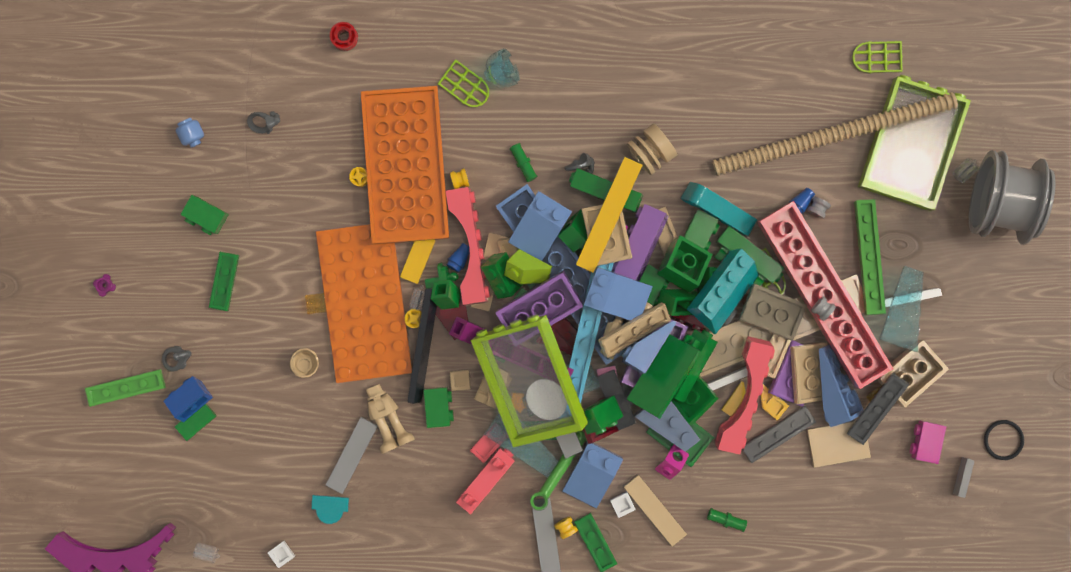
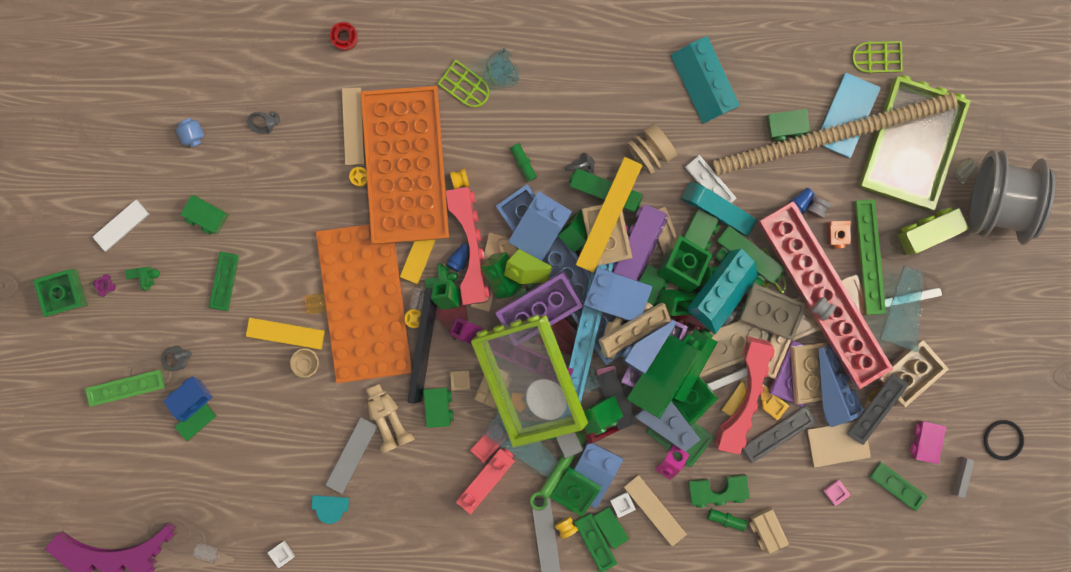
none -> green brick [33,269,88,317]
none -> white tile [93,200,150,252]
none -> green piece [125,267,160,291]
none -> yellow tile [246,318,325,350]
none -> tan tile [342,88,365,165]
none -> green tile [549,467,602,517]
none -> green tile [593,506,629,549]
none -> teal slope [670,36,740,124]
none -> white tile [685,155,737,203]
none -> green arch [688,473,750,508]
none -> tan brick [749,507,789,554]
none -> green brick [766,109,810,141]
none -> medium azure tile [820,73,881,158]
none -> bright pink tile [823,479,850,506]
none -> brick [828,221,851,249]
none -> green tile [869,462,927,511]
none -> brick [897,207,969,255]

